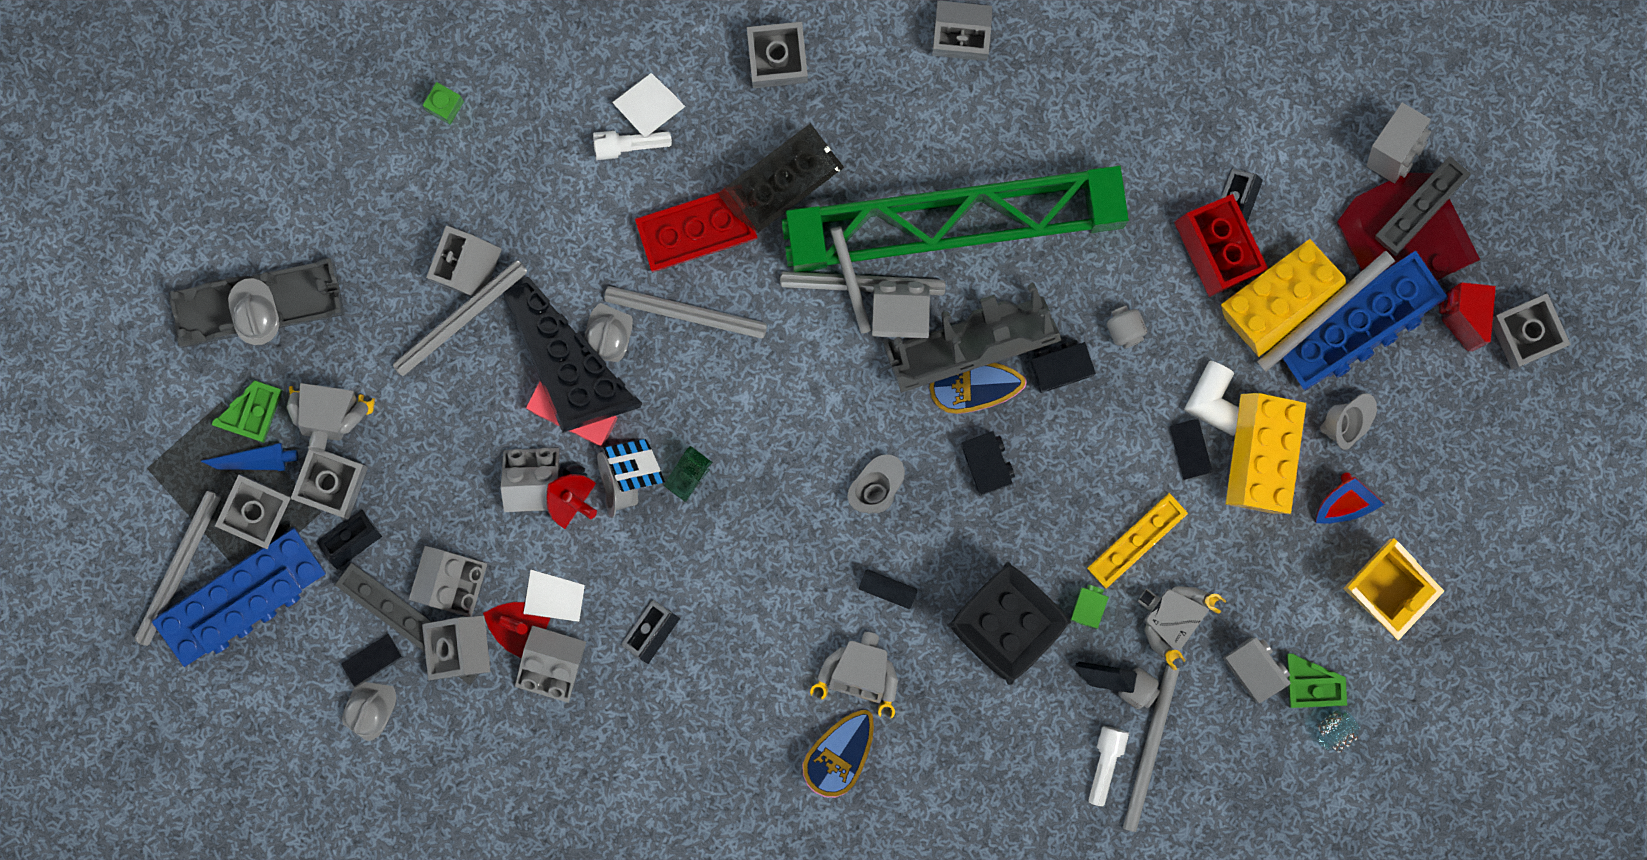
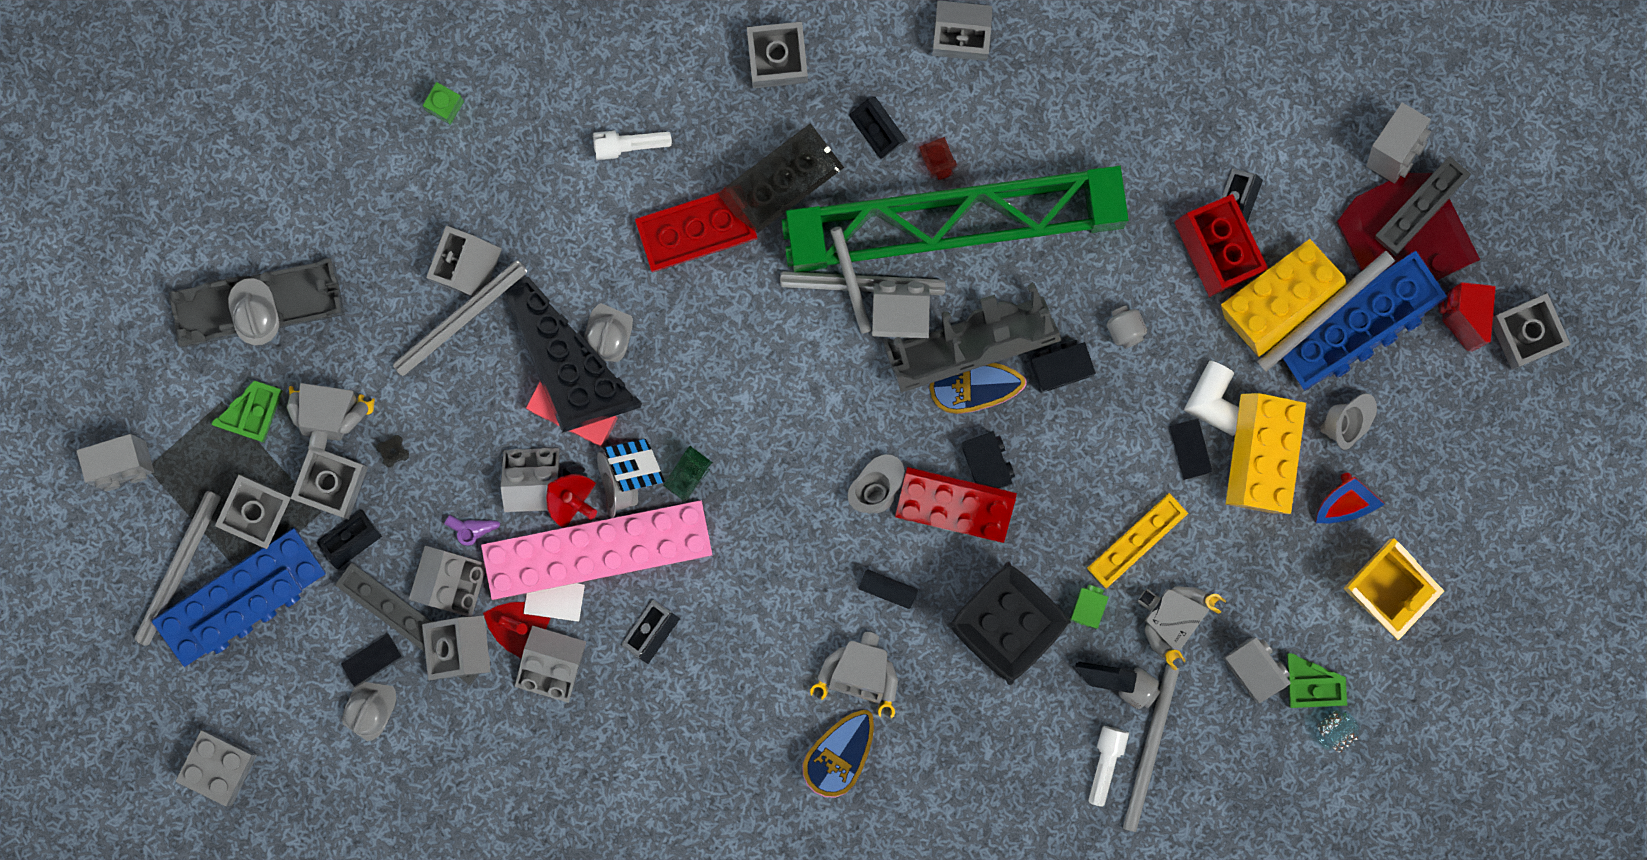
blue bar [201,443,298,471] -> none
light grey axle [604,286,767,339] -> none
white sticker [612,73,685,138] -> none
none -> light grey brick [76,434,154,491]
none -> light grey brick [175,730,258,806]
none -> clear smoke plate [377,435,409,468]
none -> medium lavender animal [444,515,500,546]
none -> bright pink plate [481,500,713,600]
none -> black slope [849,97,907,159]
none -> red plate [895,467,1017,543]
none -> clear red bracket [919,137,957,180]

